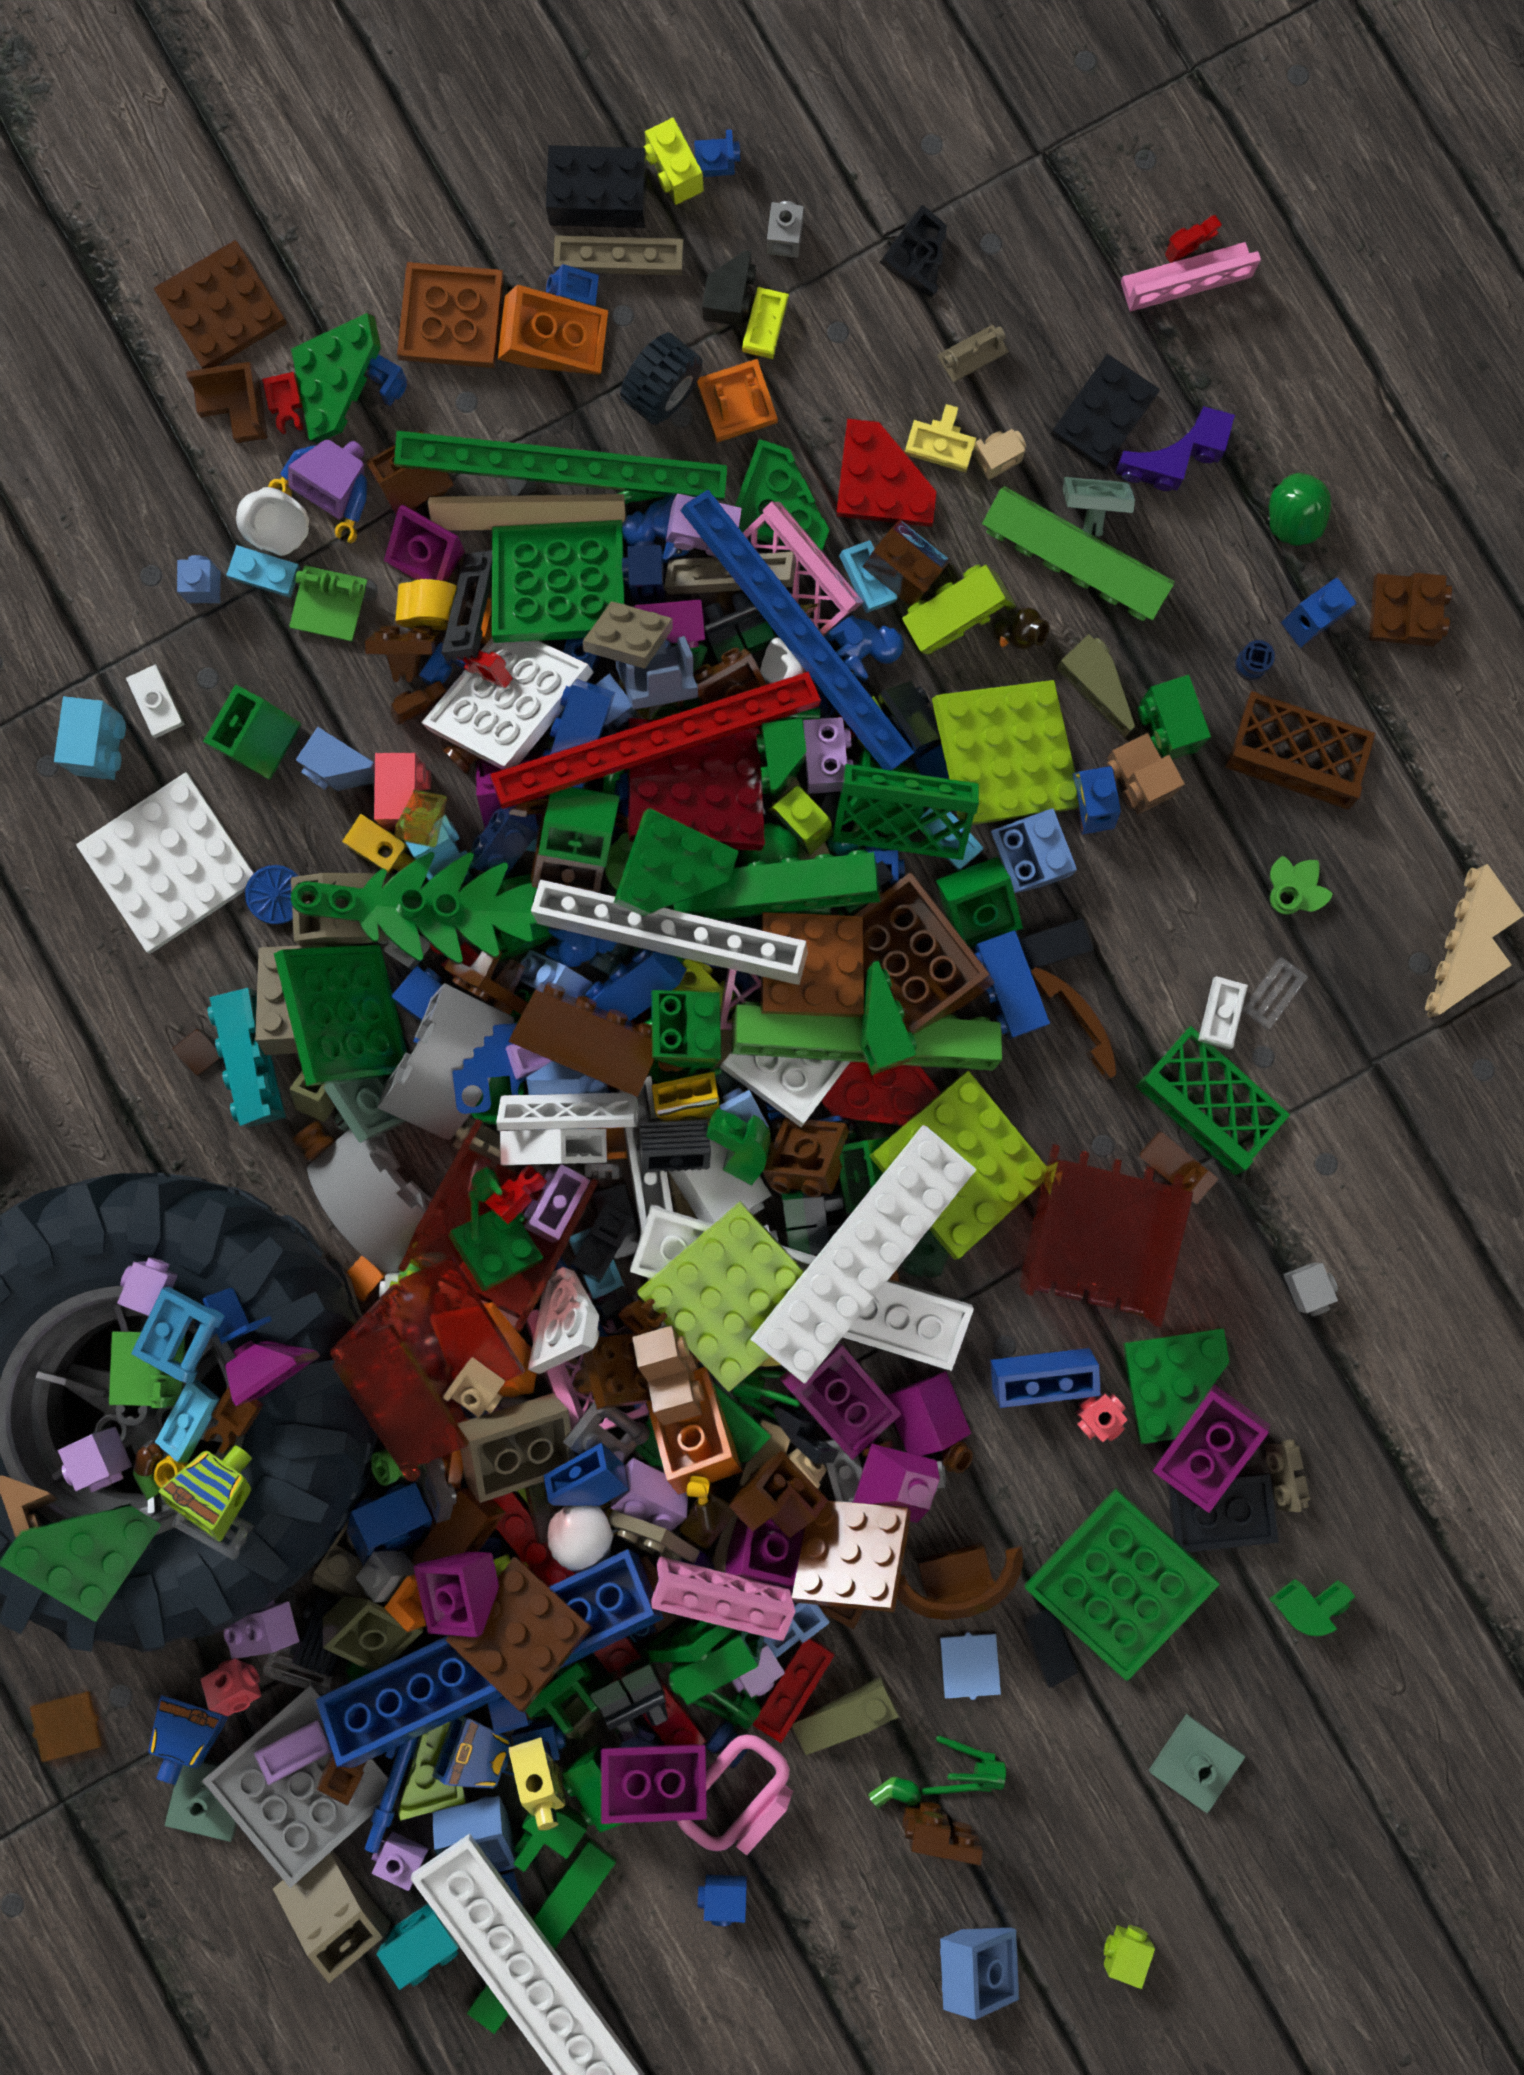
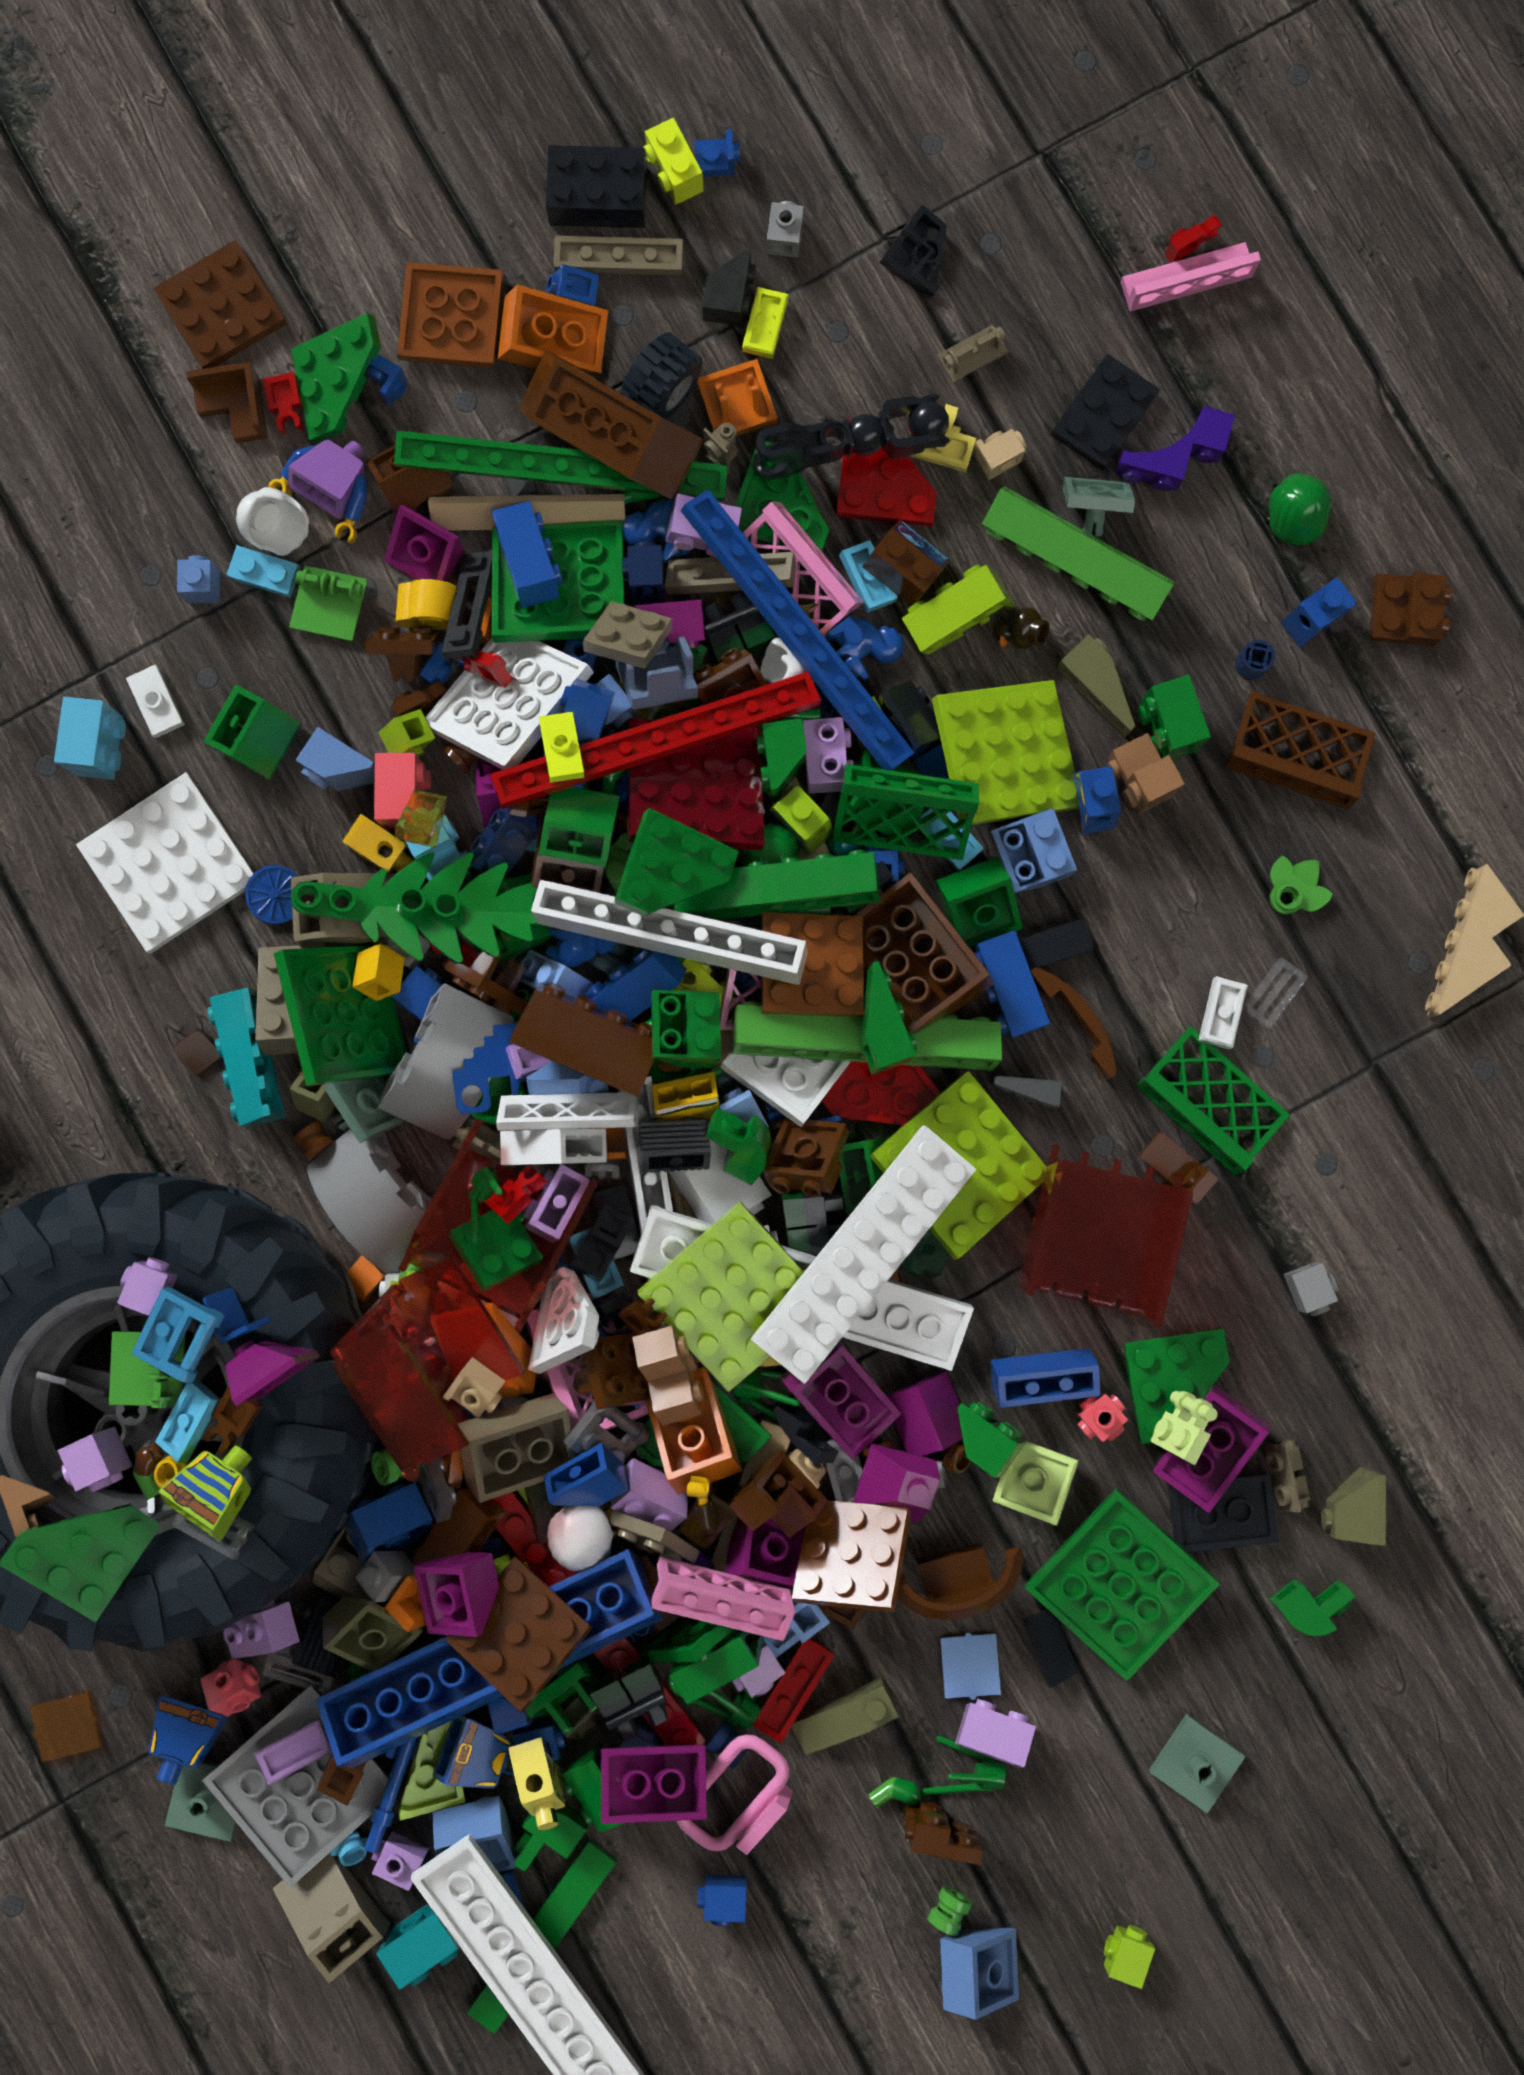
none -> medium azure plate [330,1831,368,1866]
none -> yellow brick [352,943,405,1001]
none -> lime brick [378,709,435,757]
none -> blue brick [492,501,562,608]
none -> reddish brown slope [518,350,704,500]
none -> neon yellow plate [539,712,584,783]
none -> dark tan hinge [703,423,737,476]
none -> black piece [753,393,951,480]
none -> bright green wheel [927,1885,973,1936]
none -> lavender brick [955,1699,1036,1768]
none -> green slope [957,1401,1026,1478]
none -> dark grey slope [991,1076,1062,1109]
none -> yellowish green plate [993,1440,1079,1526]
none -> yellowish green plate [1150,1391,1217,1465]
none -> olive slope [1321,1467,1386,1546]

